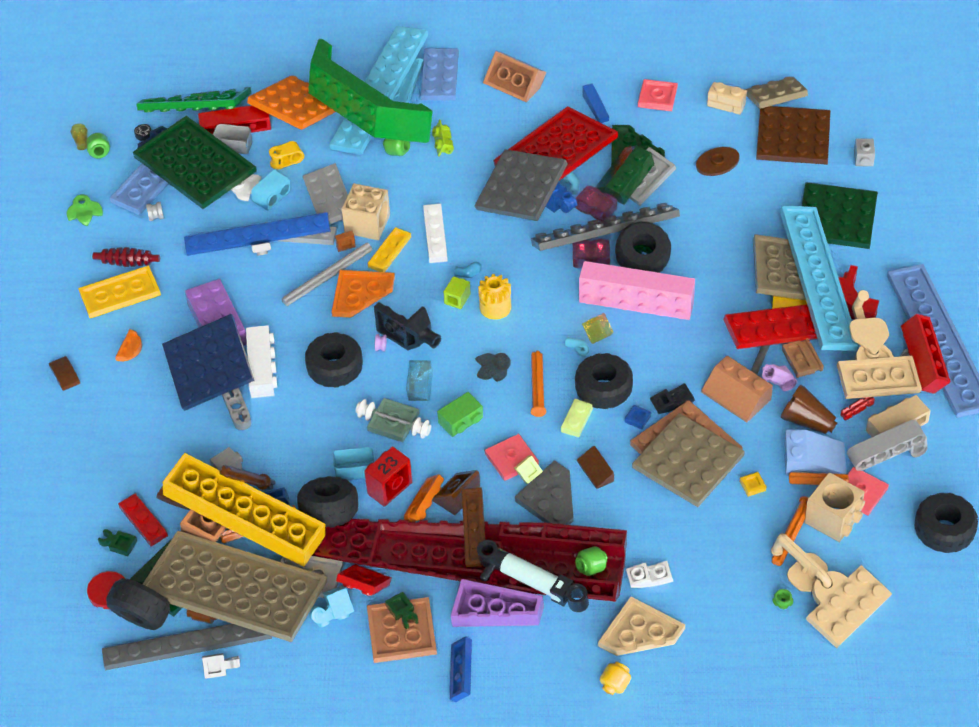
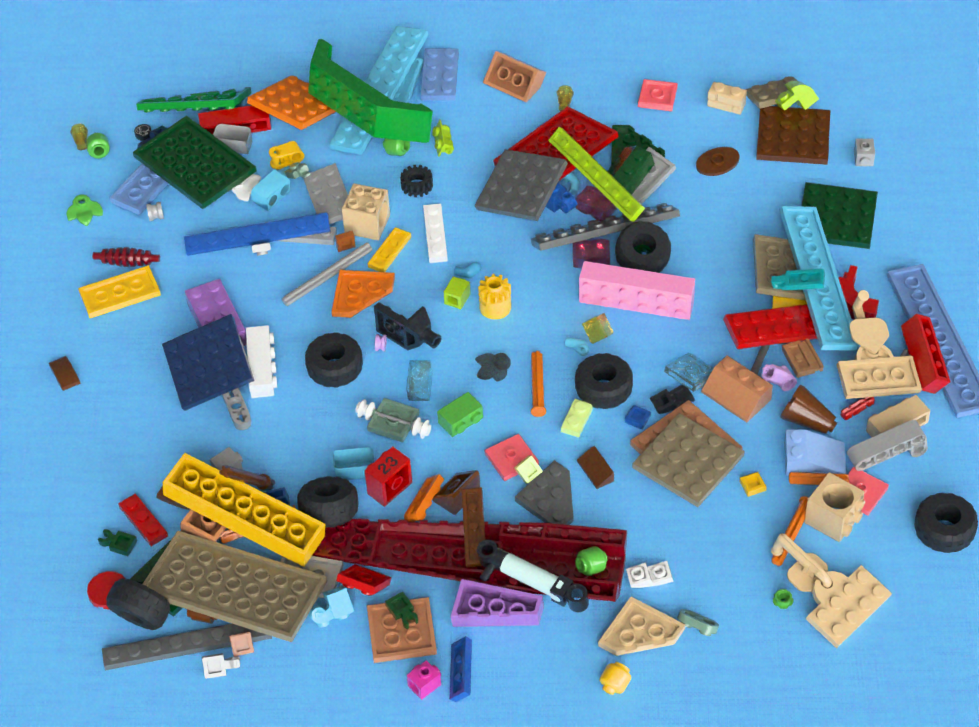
orange plate [115,329,142,362] -> none
blue piece [583,83,609,123] -> none
none -> tile [229,631,254,657]
none -> sand green plate [284,162,311,179]
none -> black tyre [400,165,433,198]
none -> dark pink brick [407,660,441,700]
none -> lime plate [548,127,645,222]
none -> clear yellow cone [557,85,574,111]
none -> clear light blue plate [664,352,714,392]
none -> sand green plate [677,609,719,636]
none -> teal hinge [771,269,825,290]
none -> brick [775,81,819,110]

